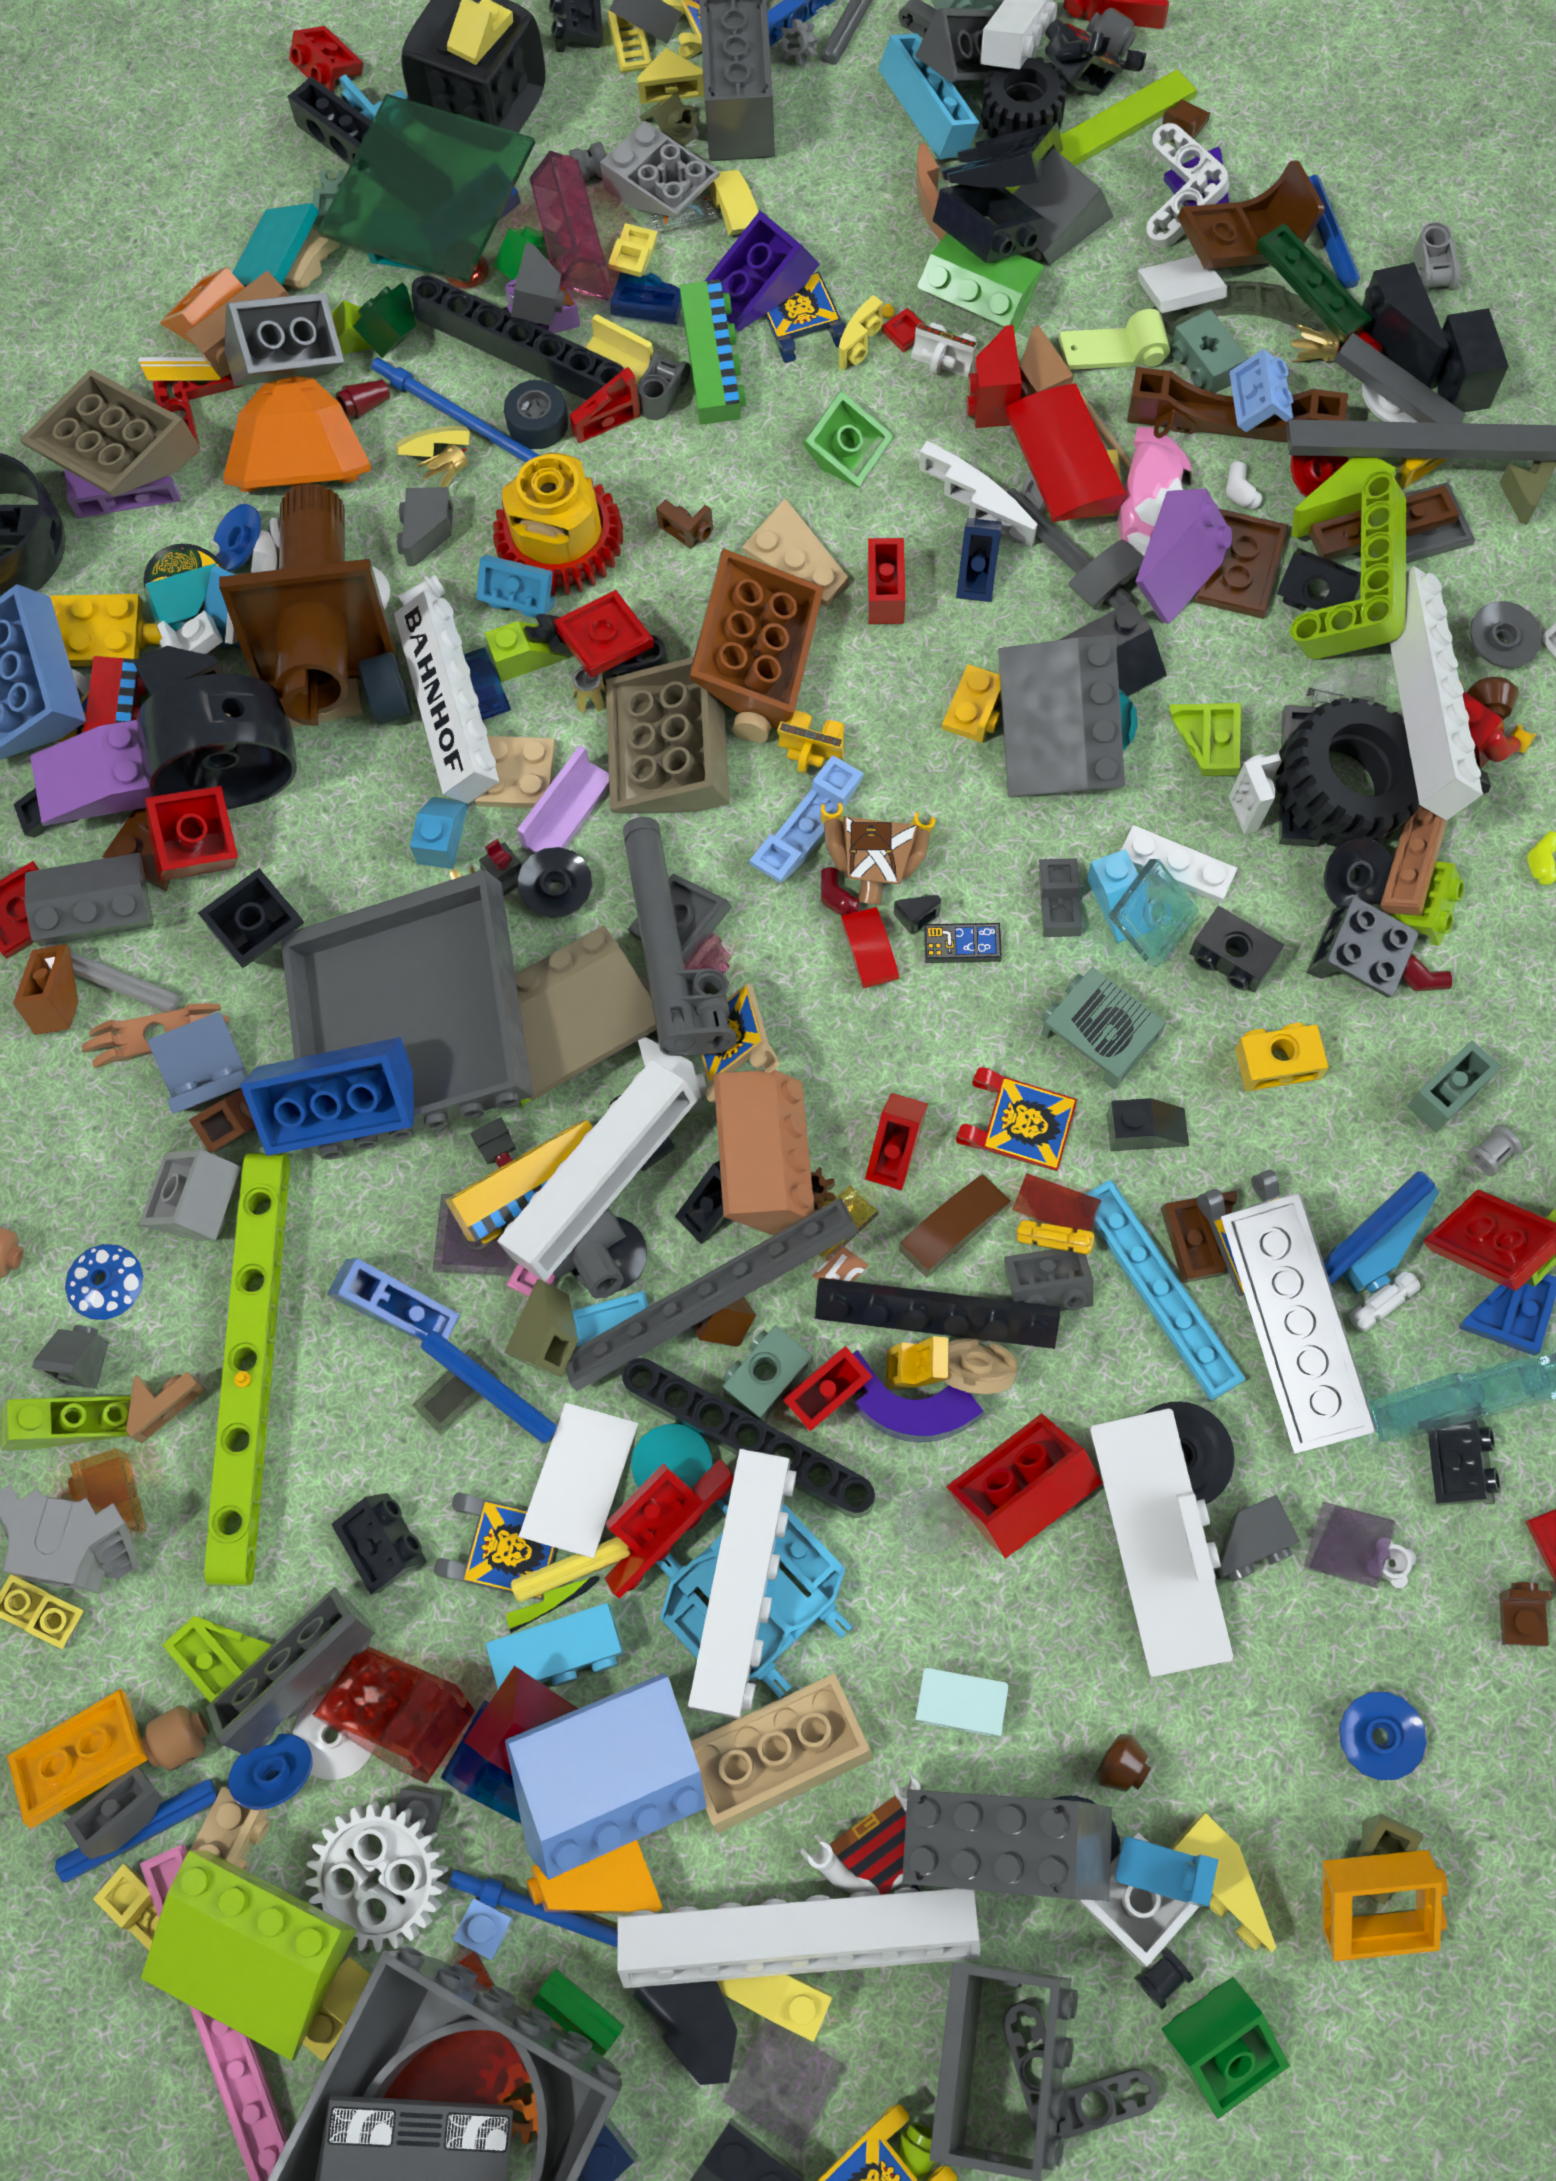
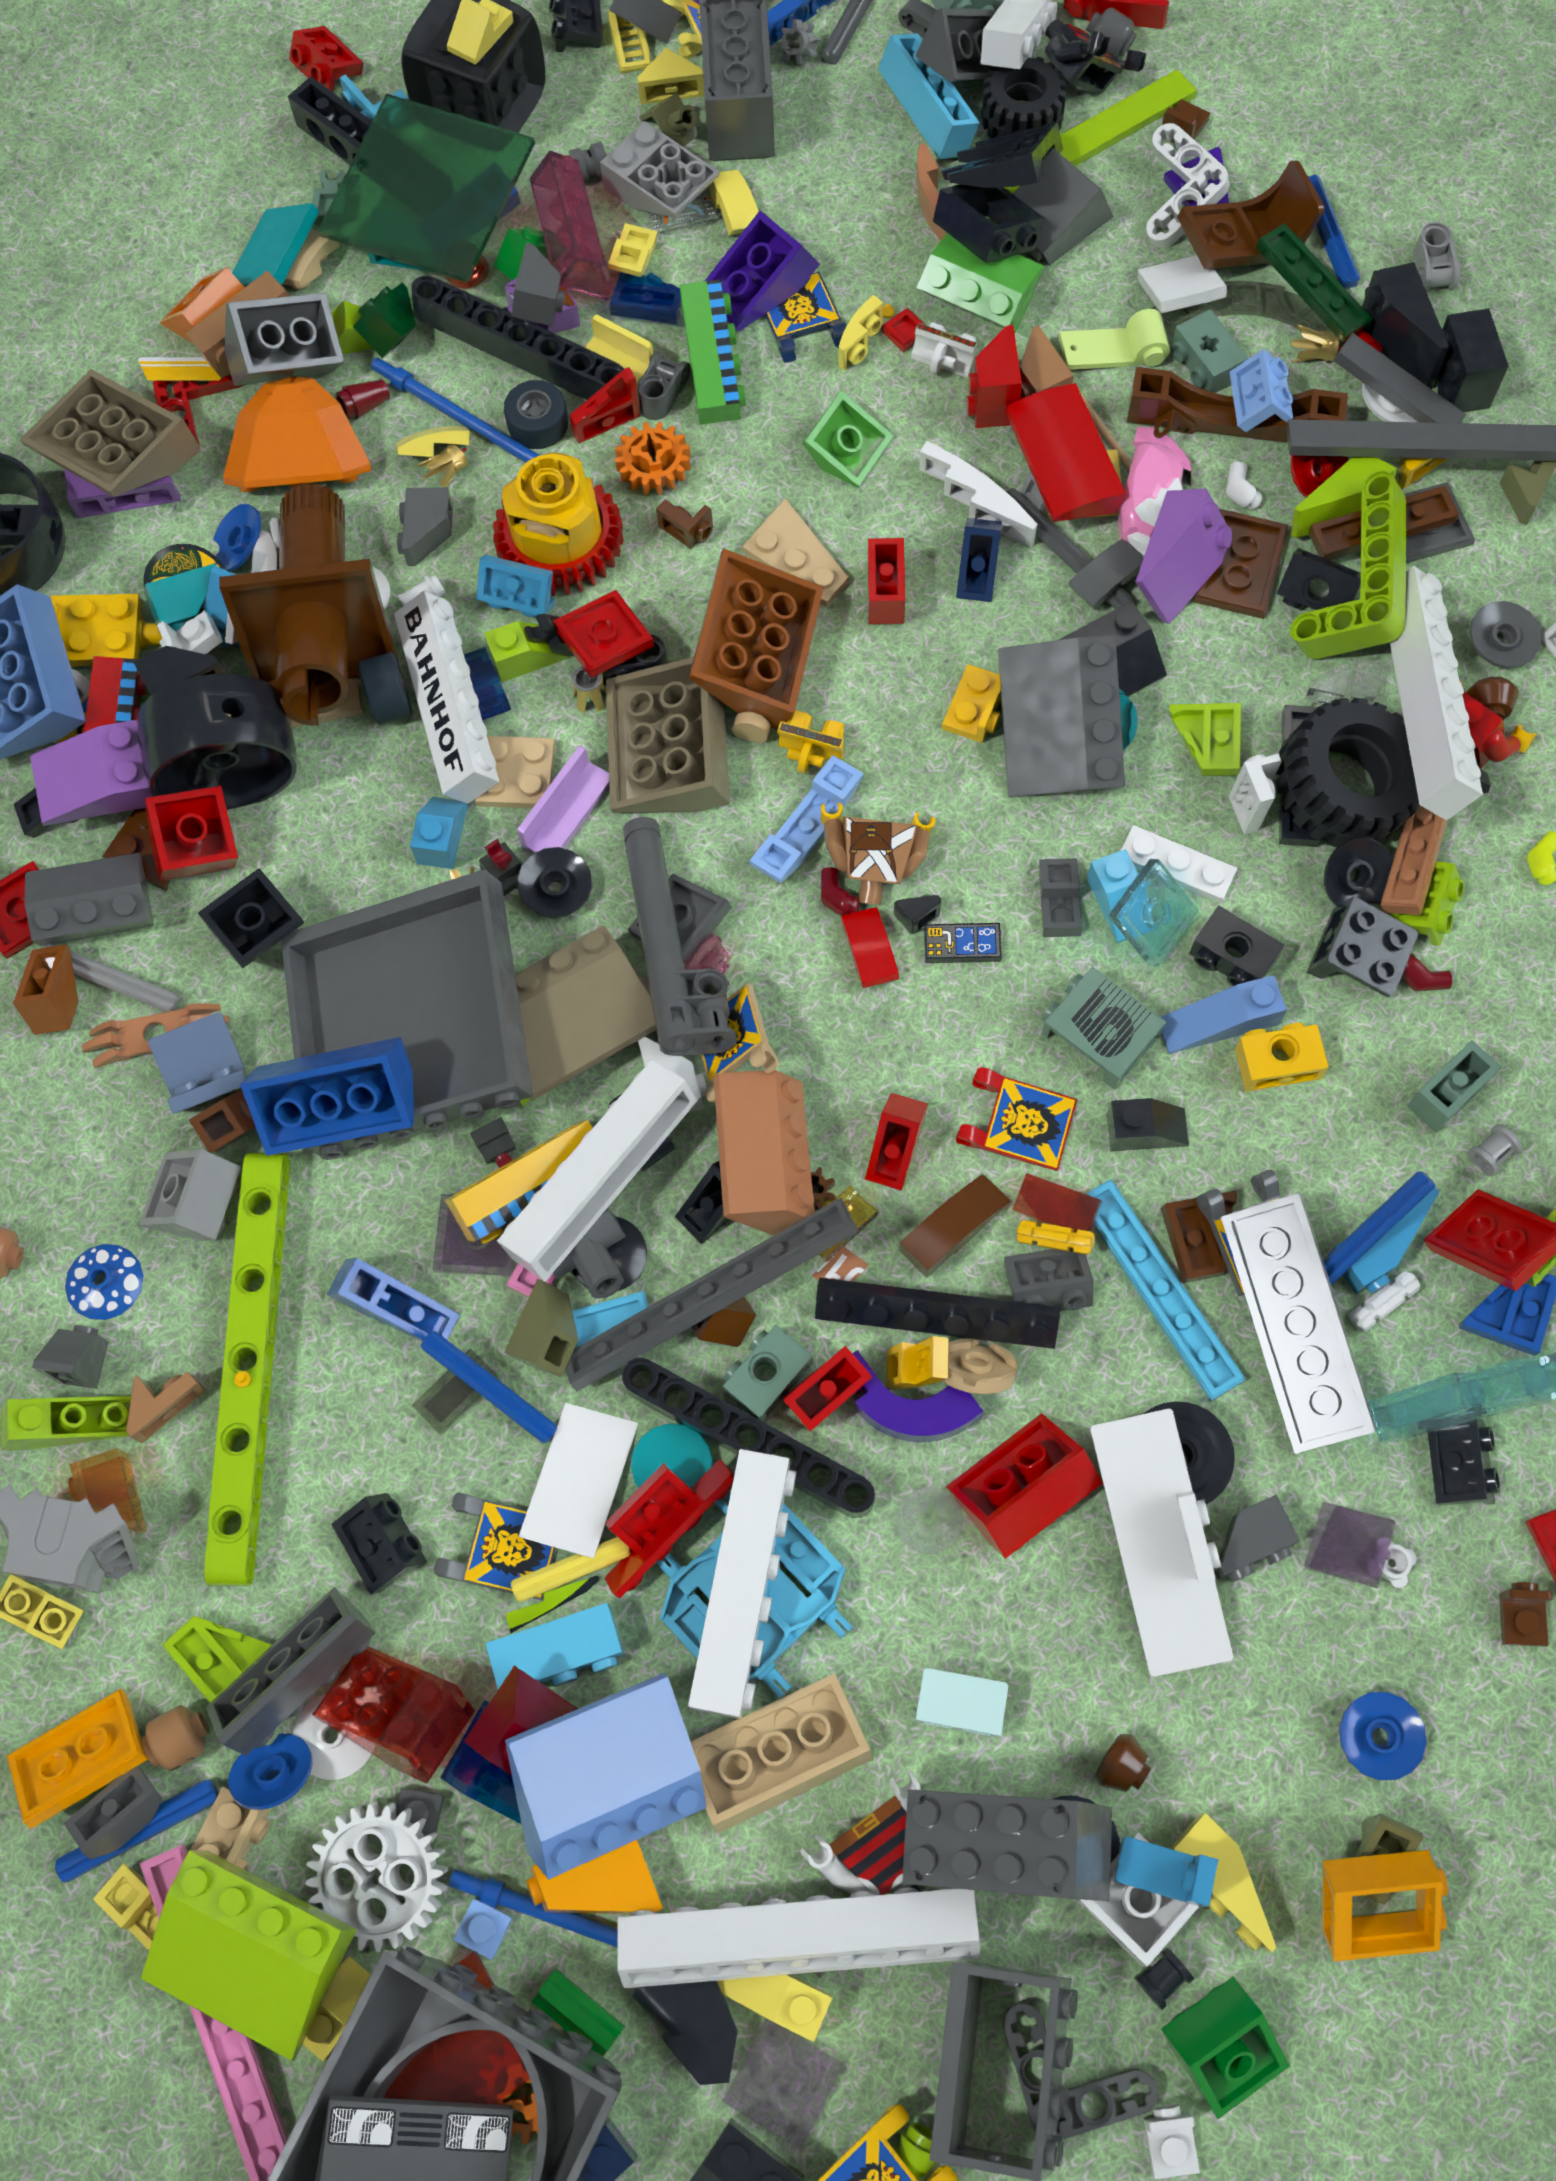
none -> orange gear [615,421,691,495]
none -> white bracket [1143,2105,1200,2179]
none -> medium blue slope [1161,975,1287,1054]

